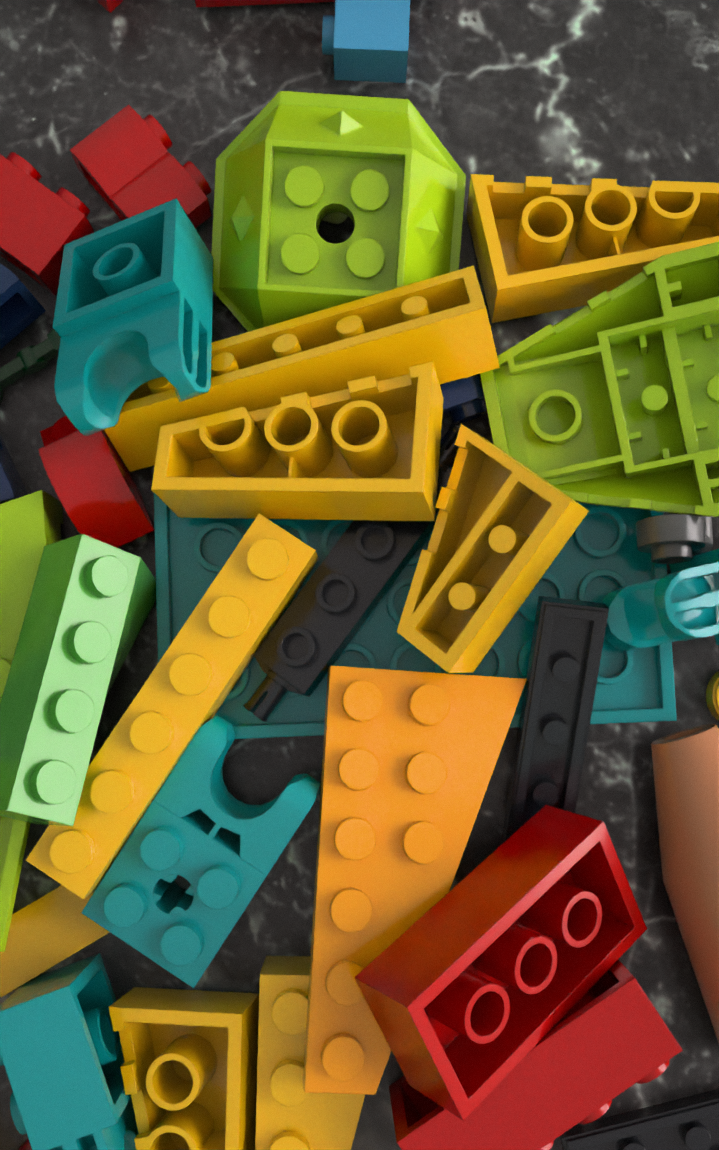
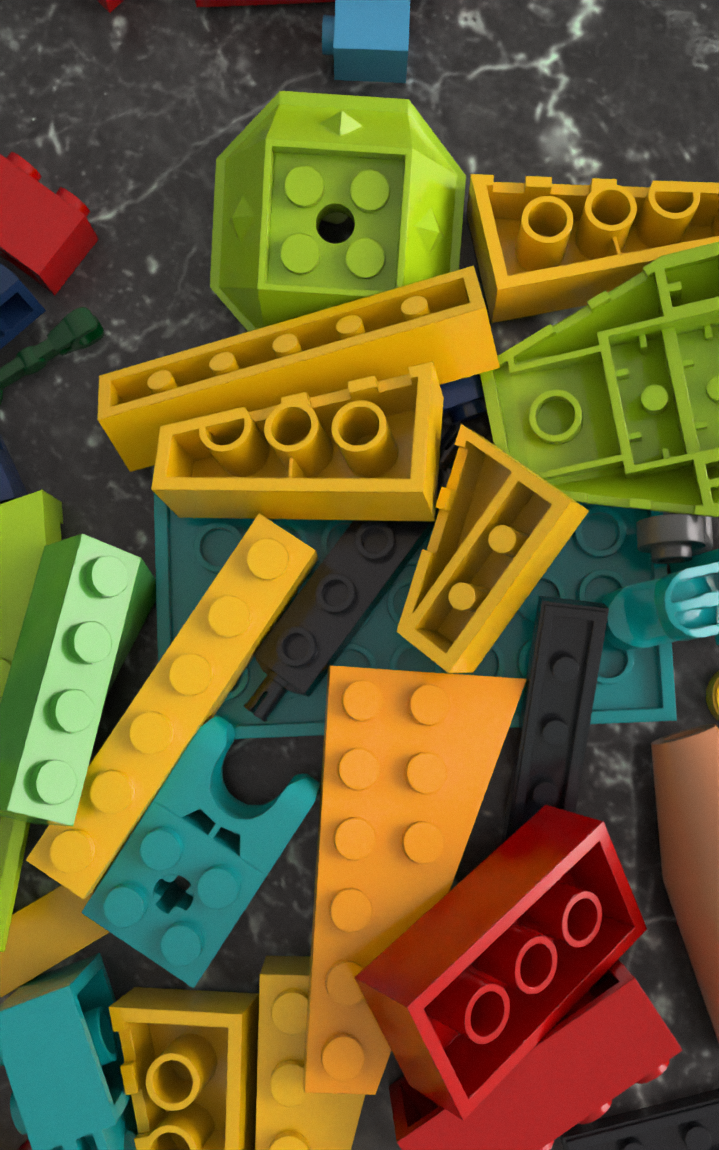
red brick [38,415,154,548] -> none
teal brick [53,198,213,436] -> none
red brick [70,105,212,228] -> none

